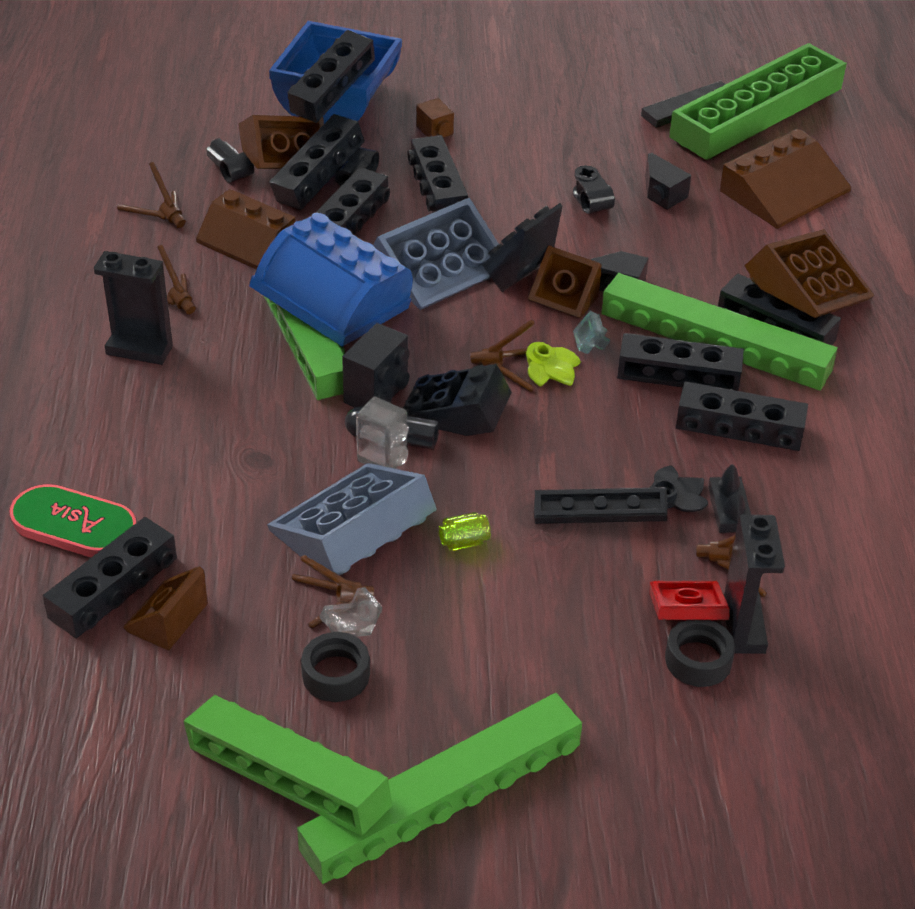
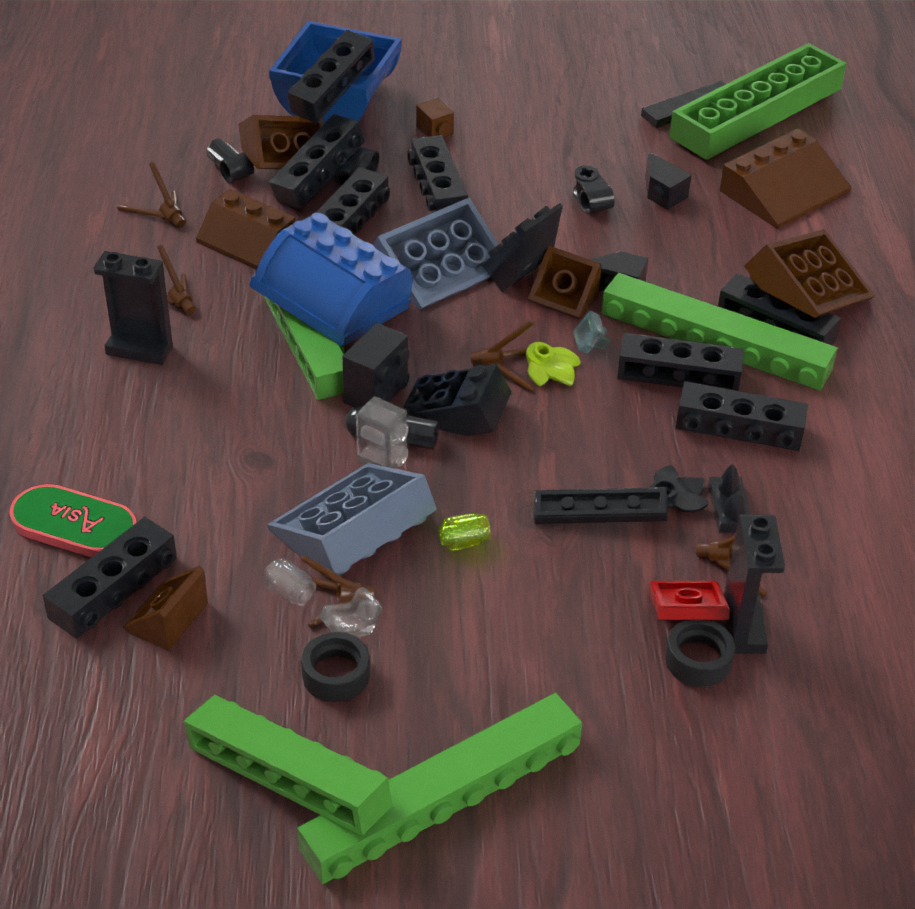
none -> clear brick [264,558,316,606]

